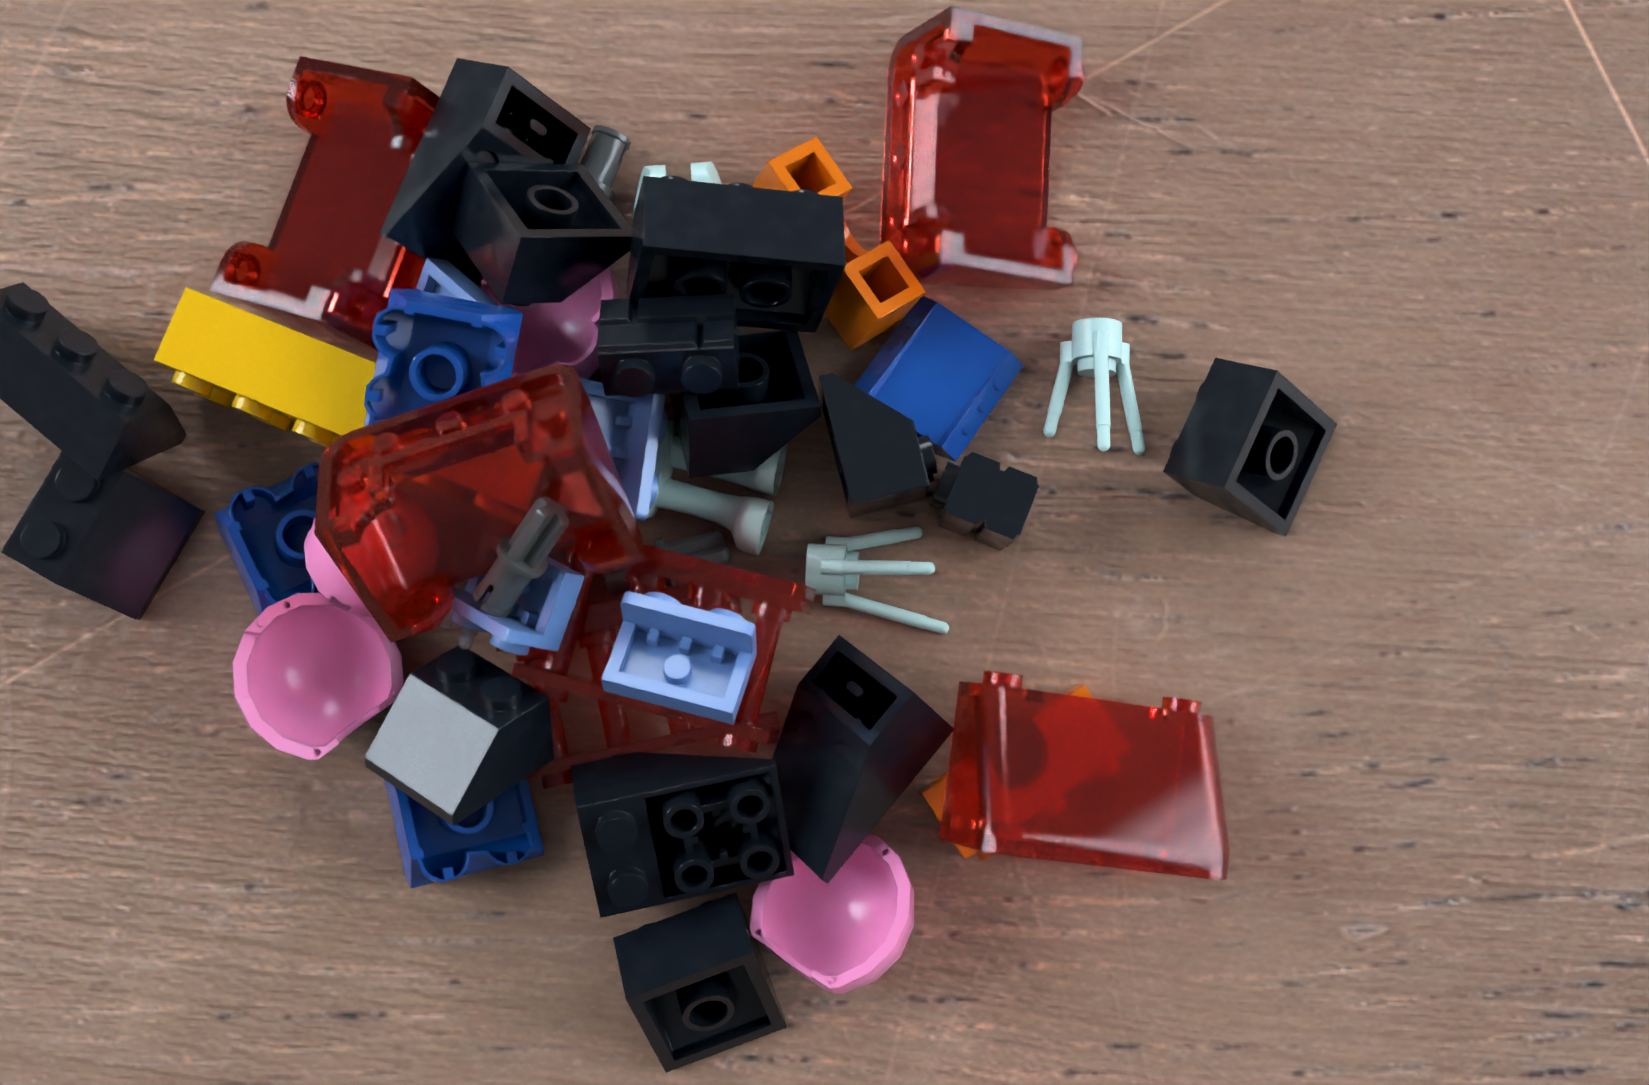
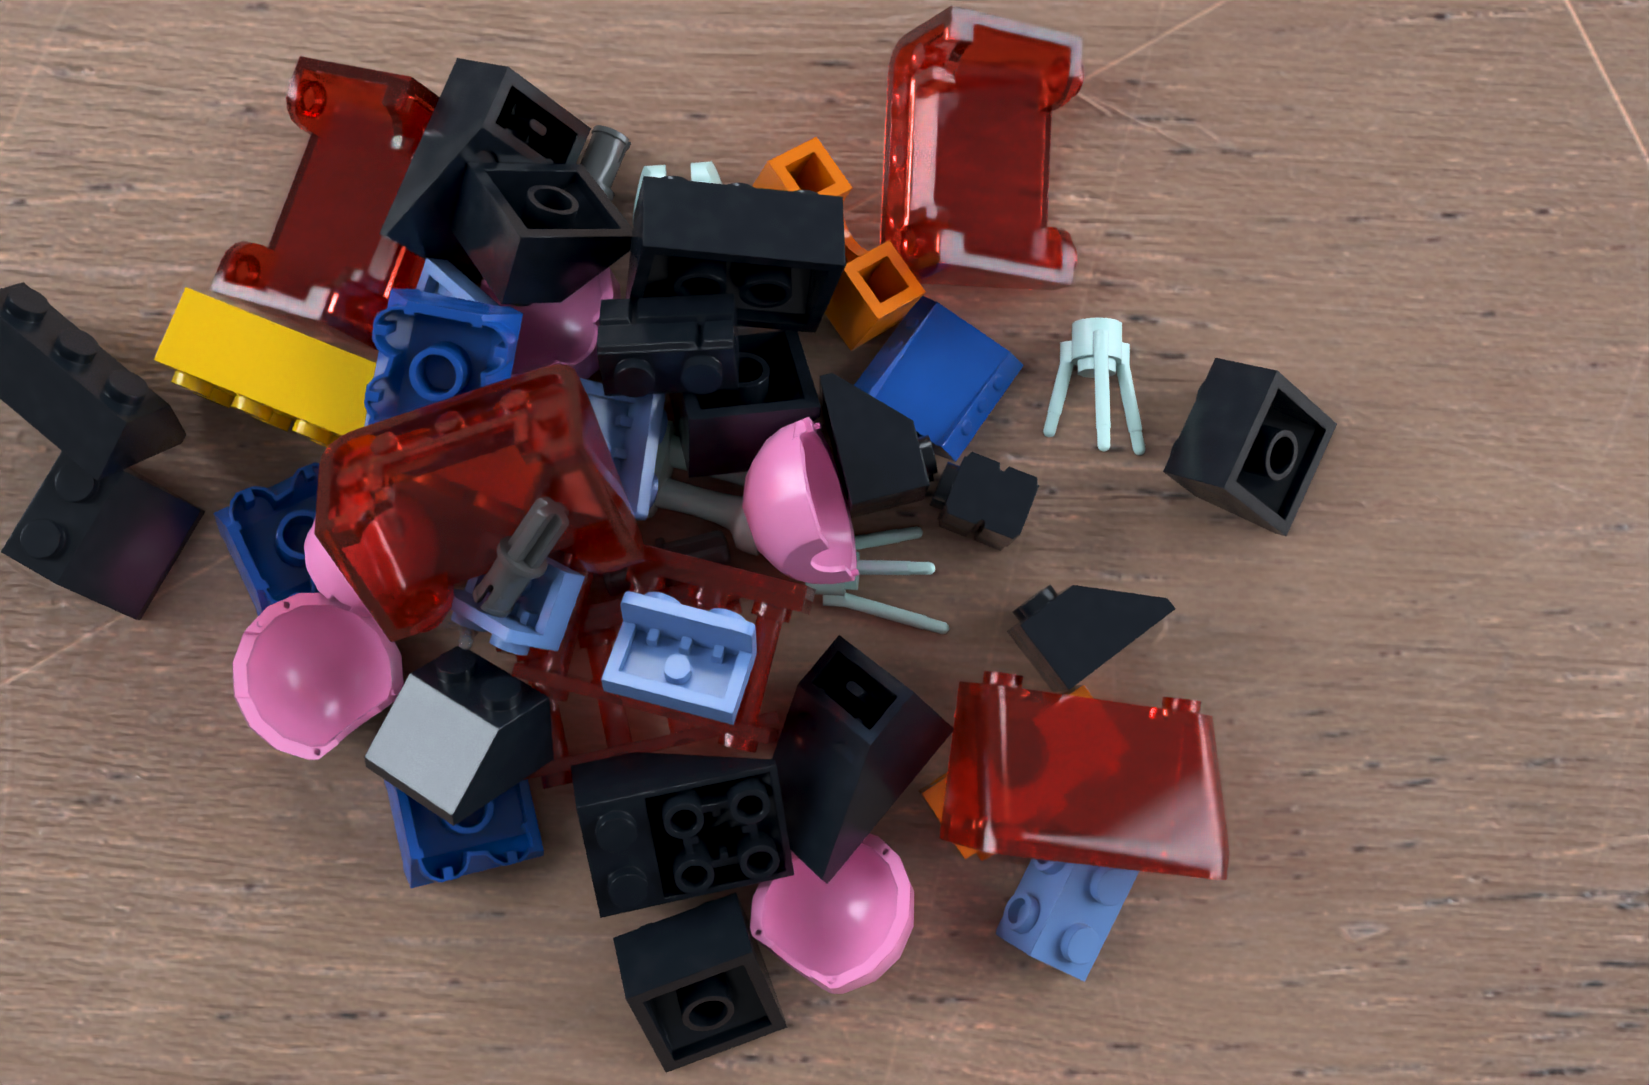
none -> bright pink cylinder [742,417,859,584]
none -> medium blue bracket [996,820,1142,982]
none -> black slope [1007,584,1176,692]

